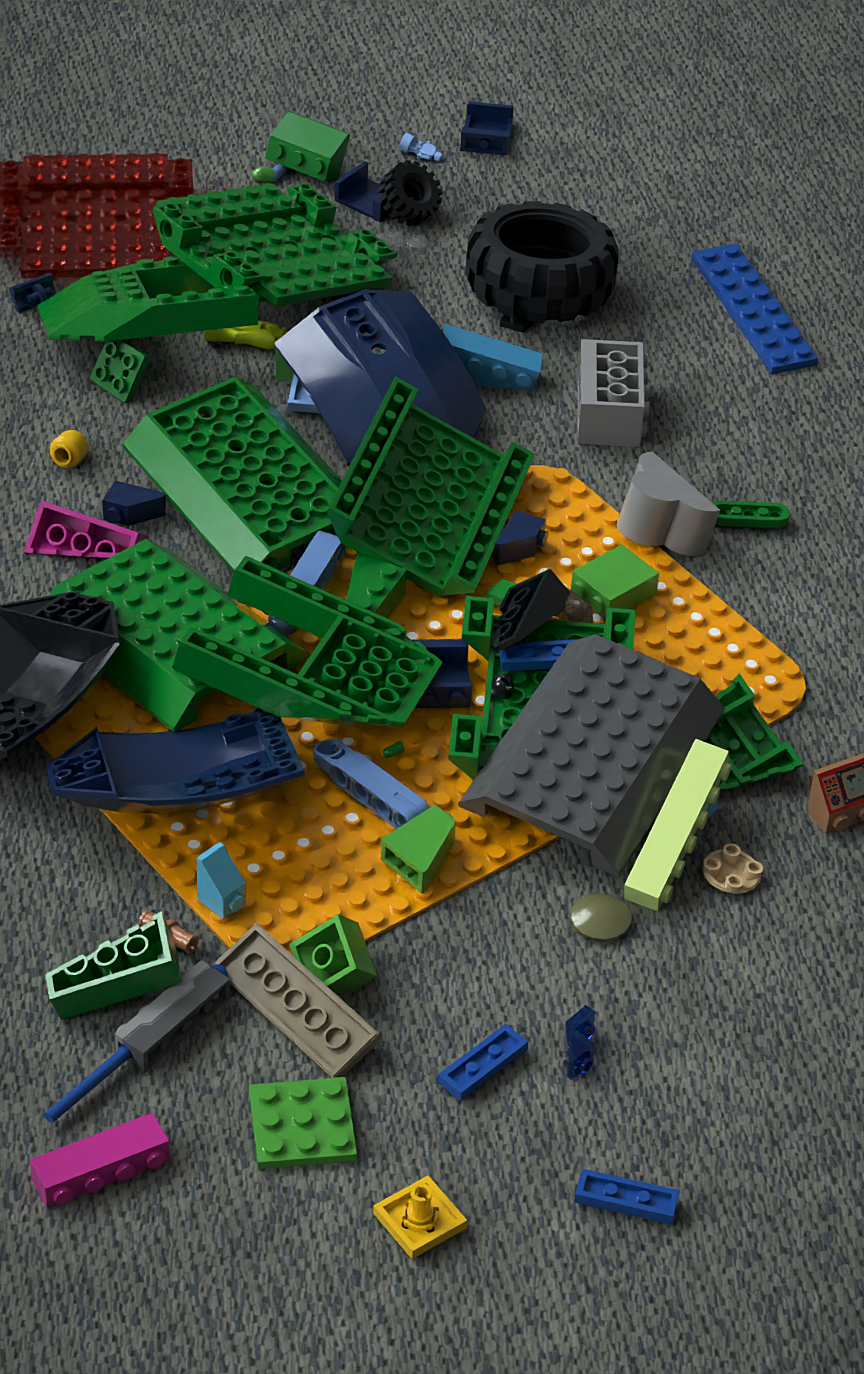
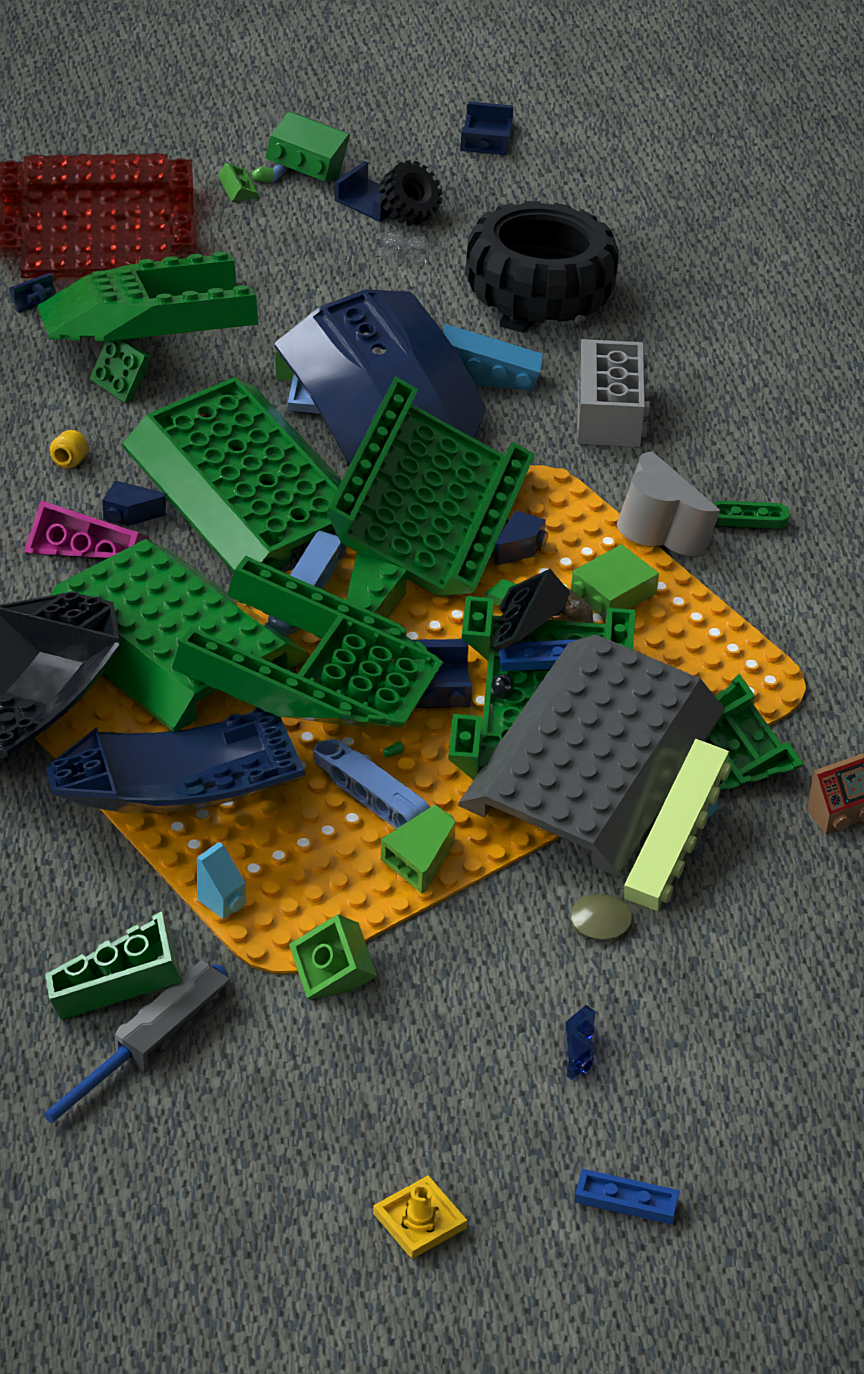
dark pink brick [30,1112,170,1208] -> none
nougat pin [138,910,199,954] -> none
green slope [153,183,398,306] -> none
neon yellow piece [204,320,287,350] -> none
dark tan tile [214,923,382,1078] -> none
bright green plate [249,1077,357,1169] -> none
light blue piece [399,133,444,162] -> none
blue plate [437,1024,529,1101] -> none
blue plate [691,244,818,374] -> none
tan dish [702,843,763,894] -> none
none -> bright green slope [218,163,259,202]

